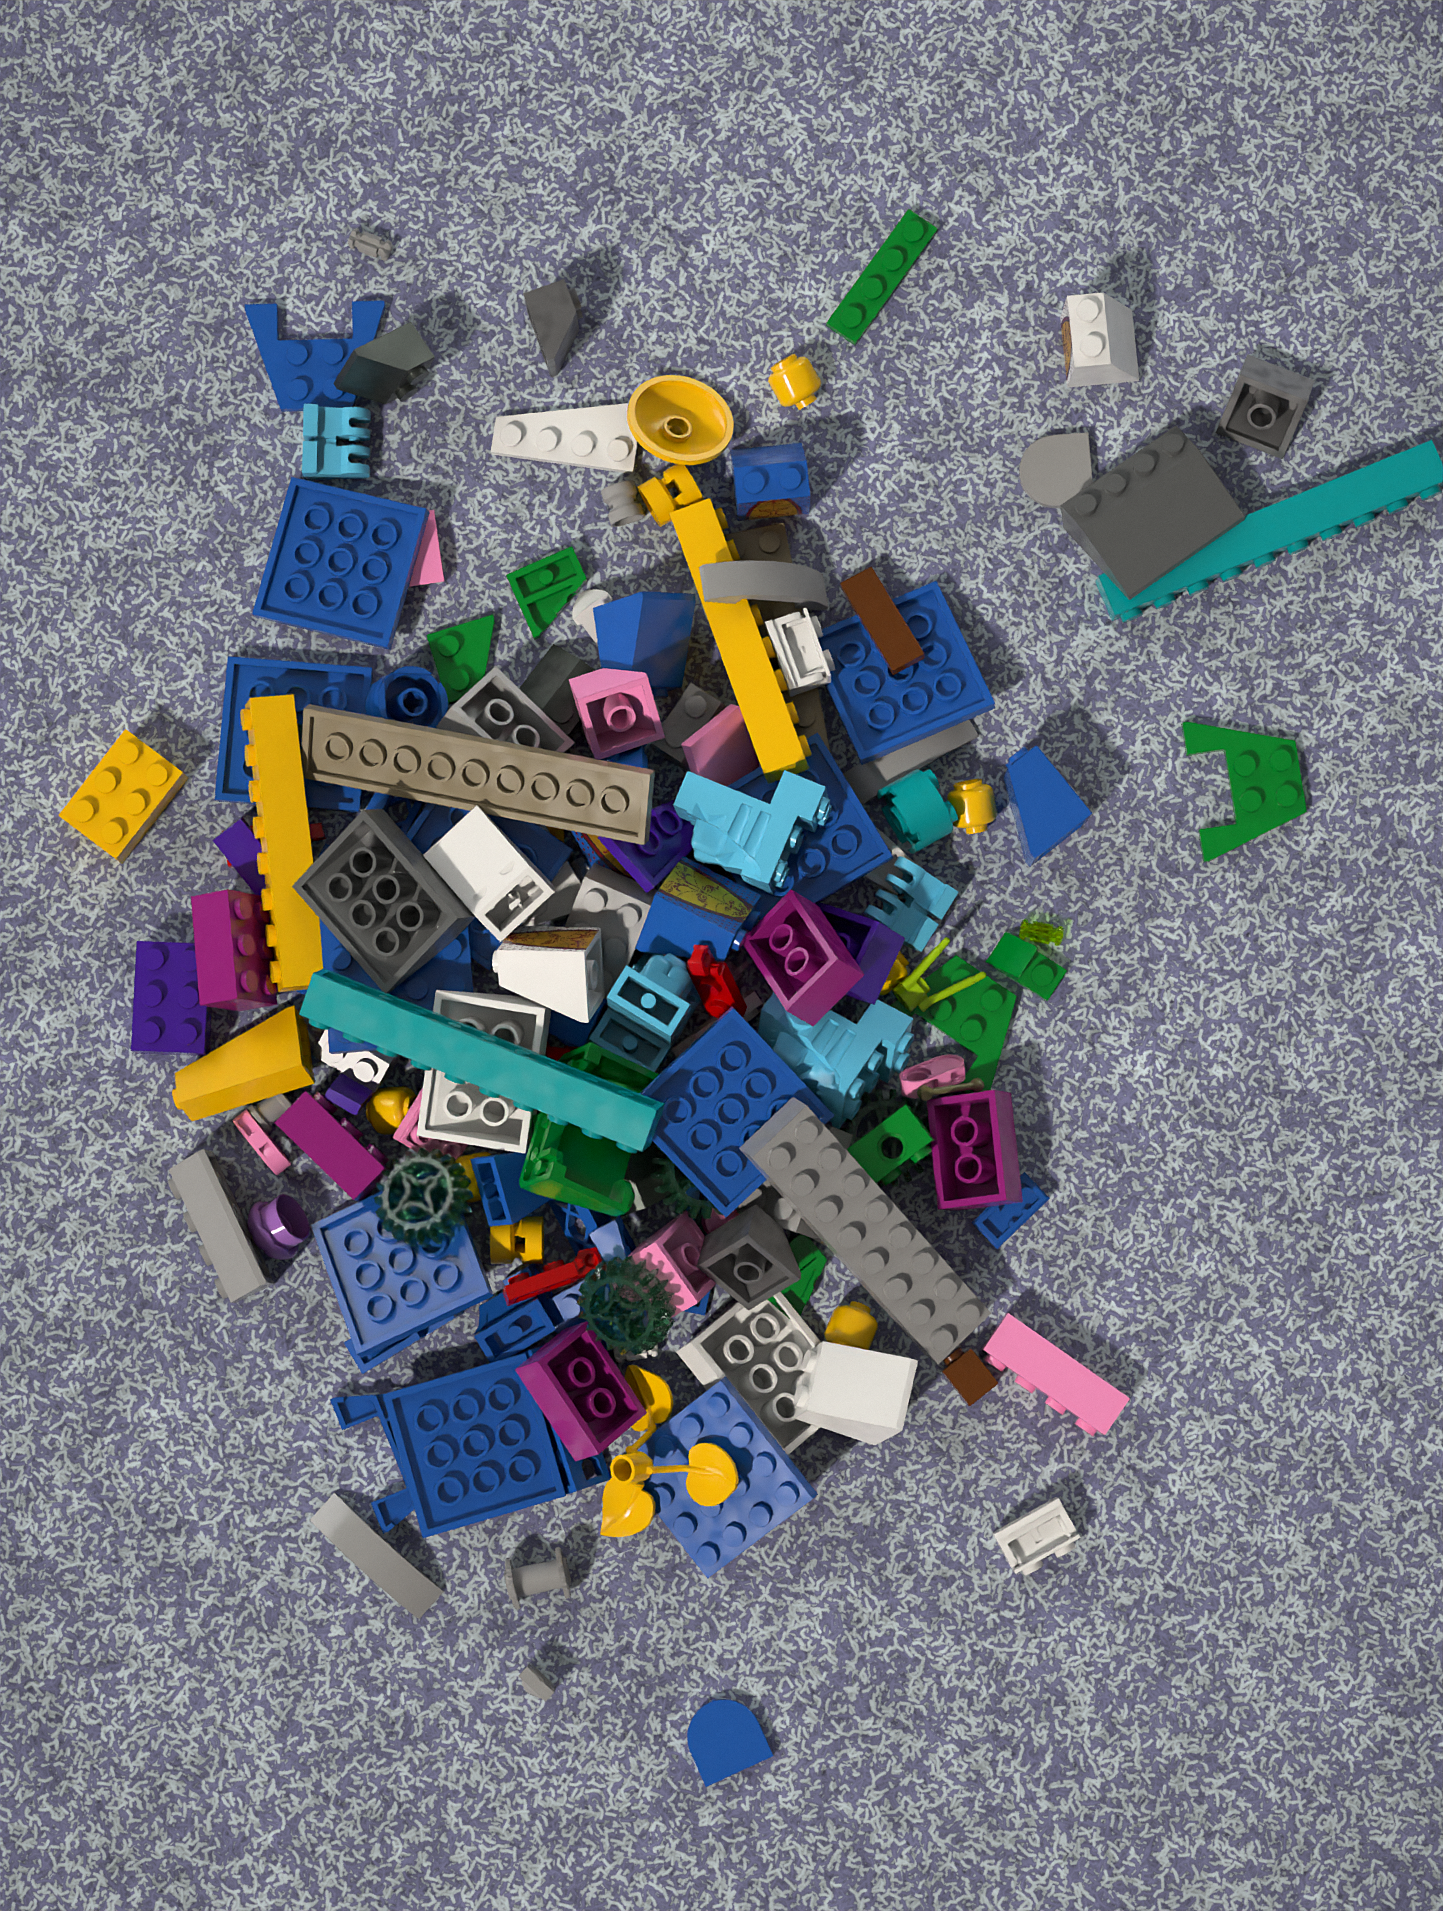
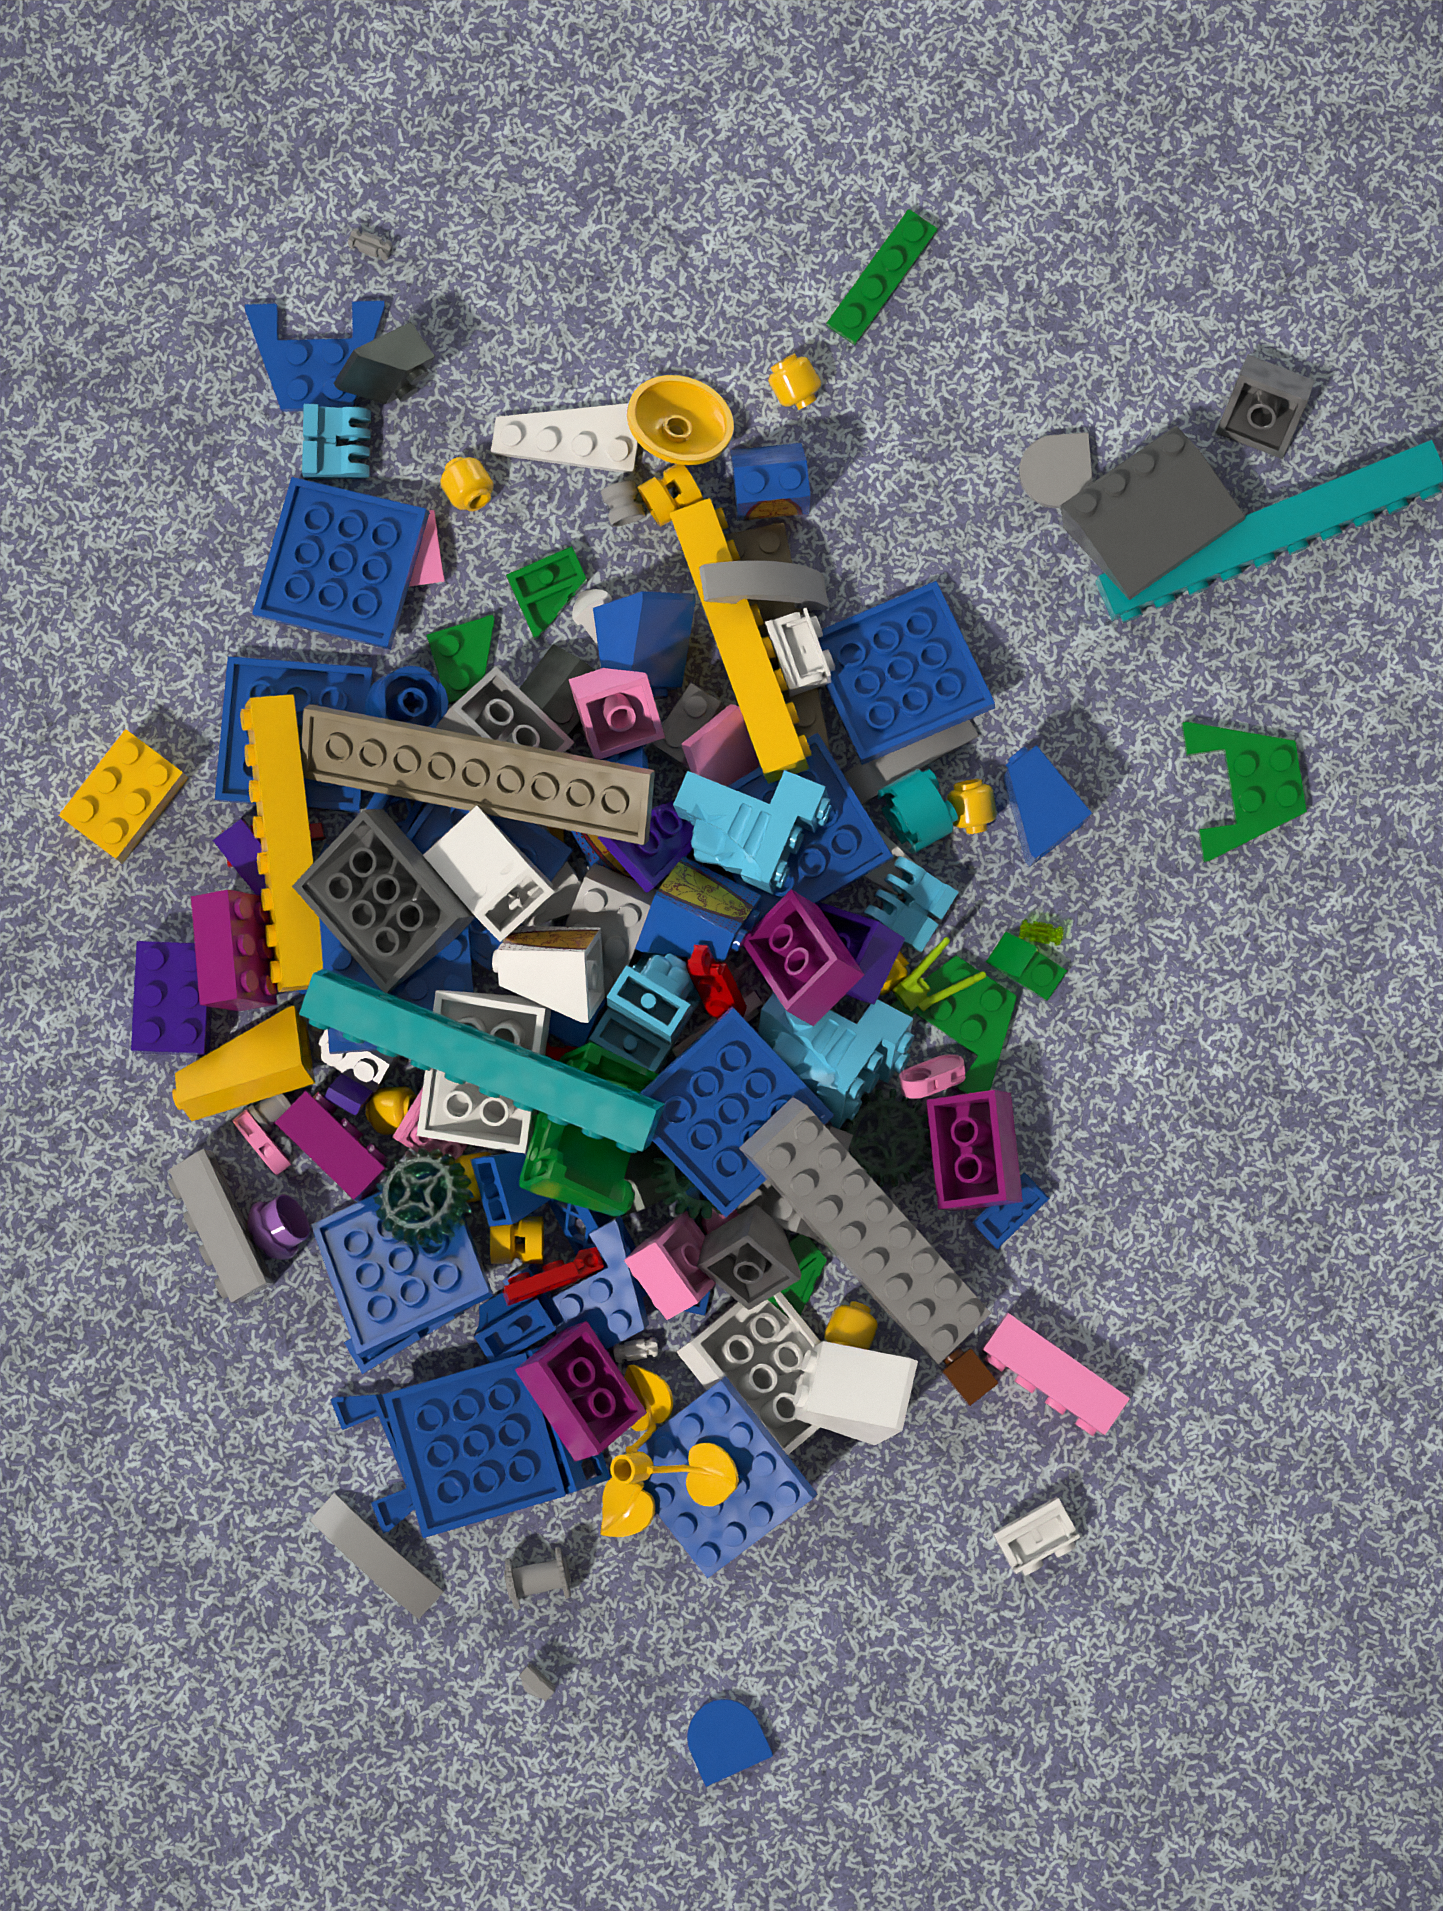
flat silver slope [523,279,583,377] -> none
clear green gear [576,1255,677,1356] -> none
reddish brown tile [840,566,925,675] -> none
green brick [847,1105,935,1186] -> none
olive hinge [917,1078,984,1101] -> none
white slope [1060,292,1139,387] -> none
none -> yellow head [440,457,494,511]

